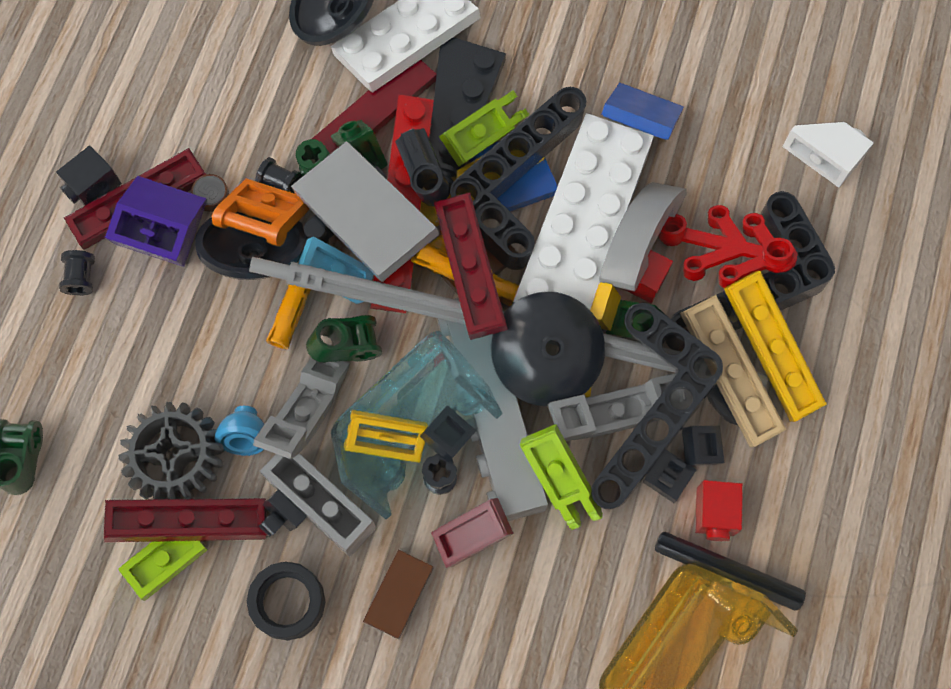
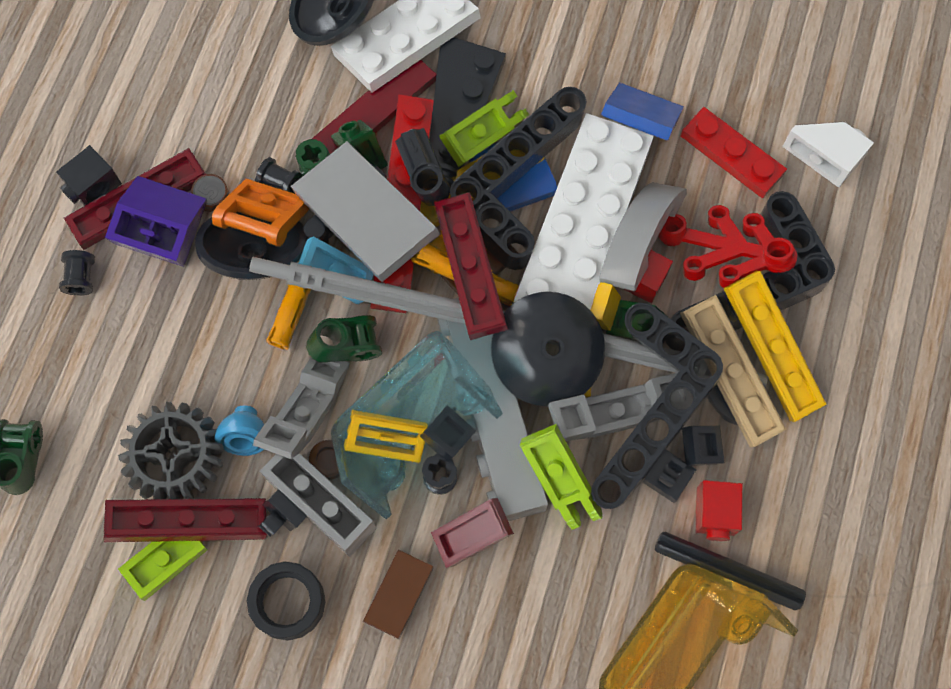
none -> reddish brown tile [309,440,348,480]
none -> red plate [680,107,787,199]

